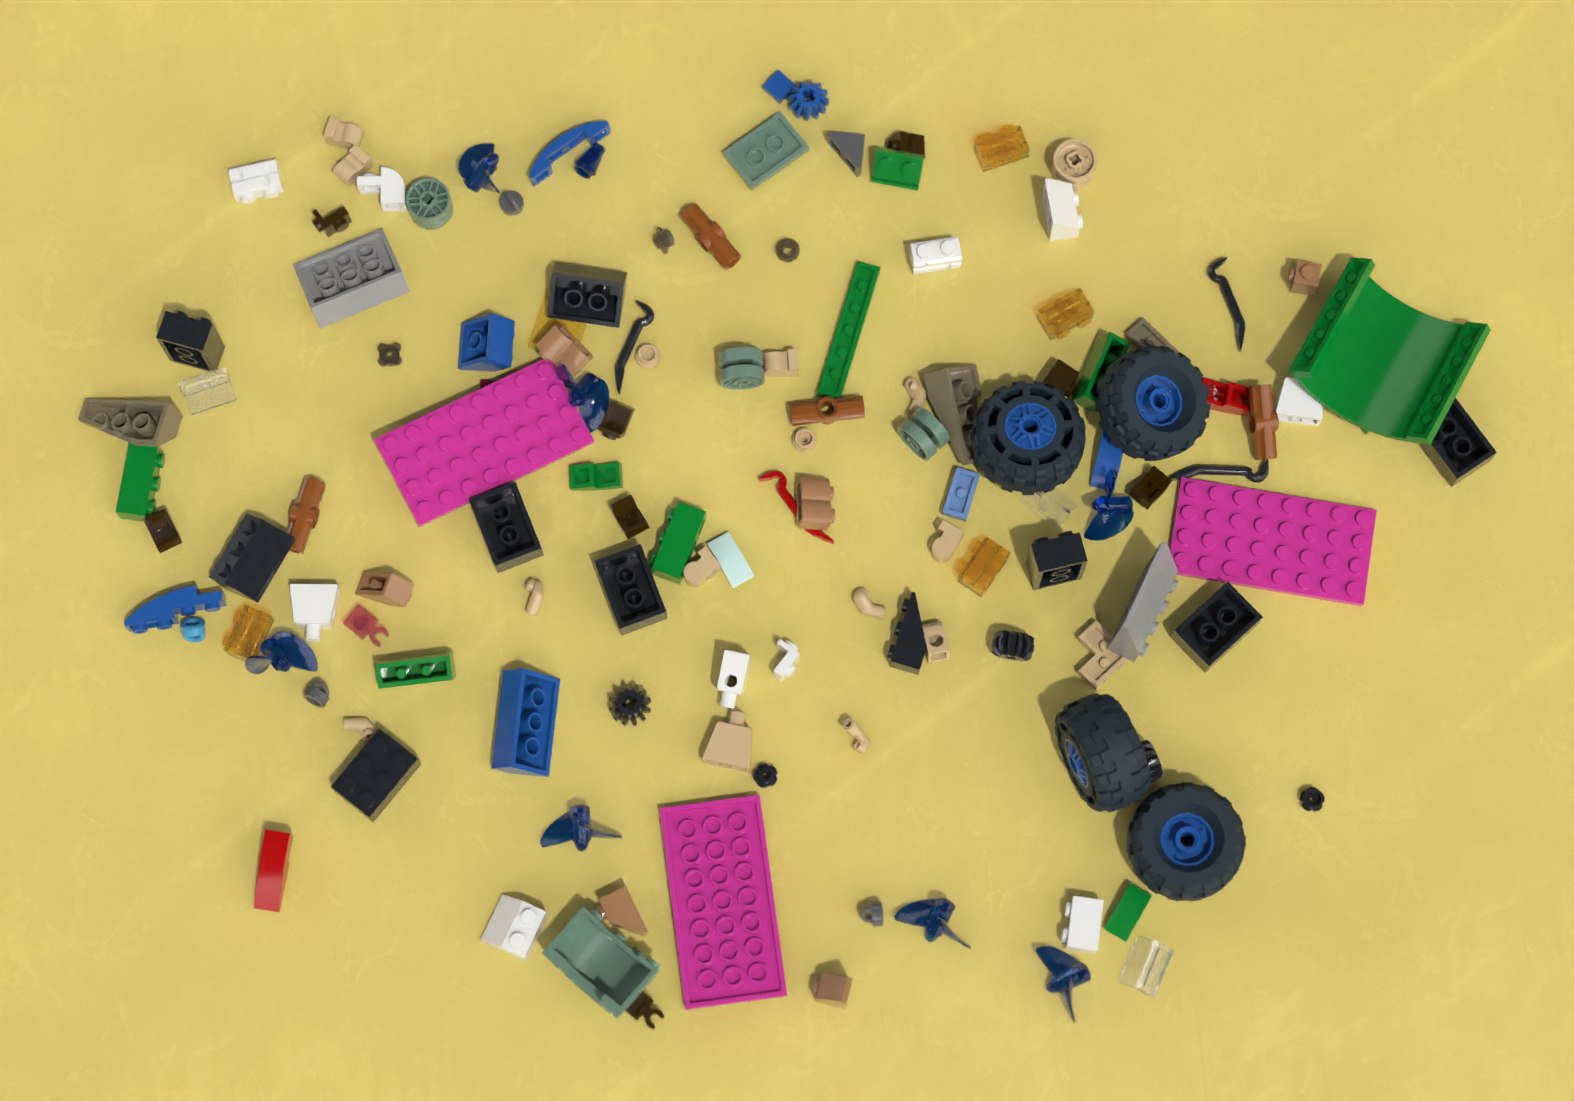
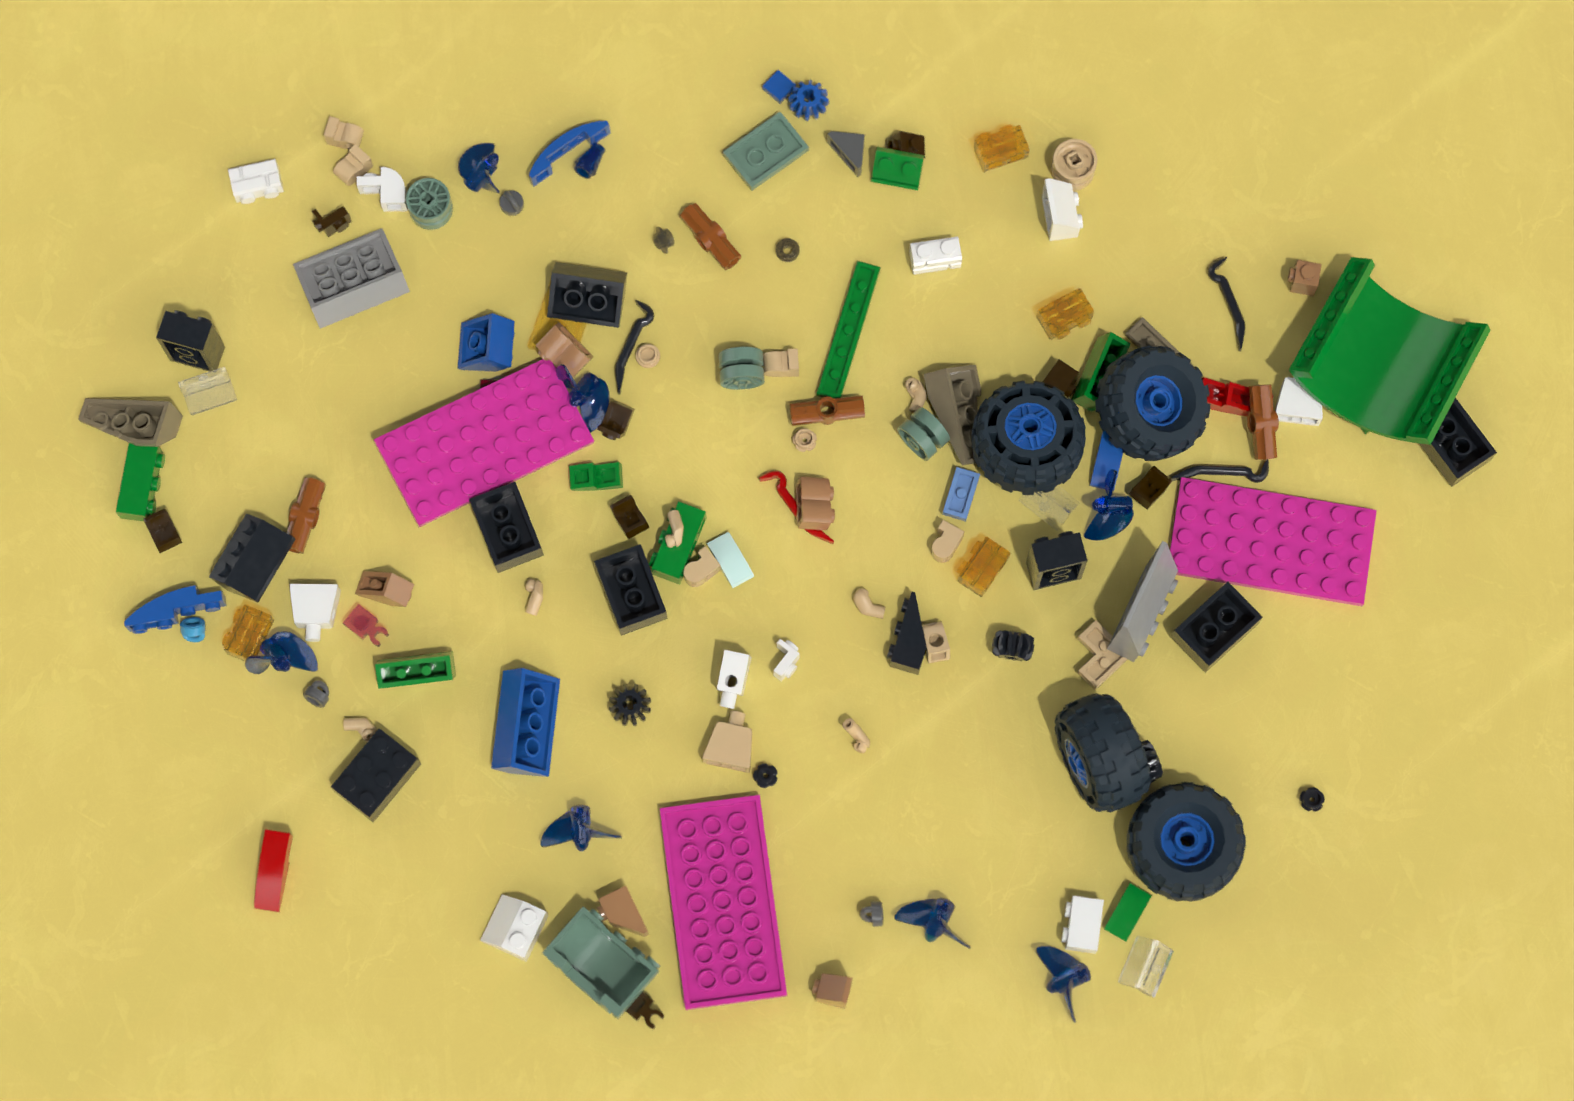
clear smoke plate [377,342,402,367] -> none
none -> tan arm [665,510,684,548]

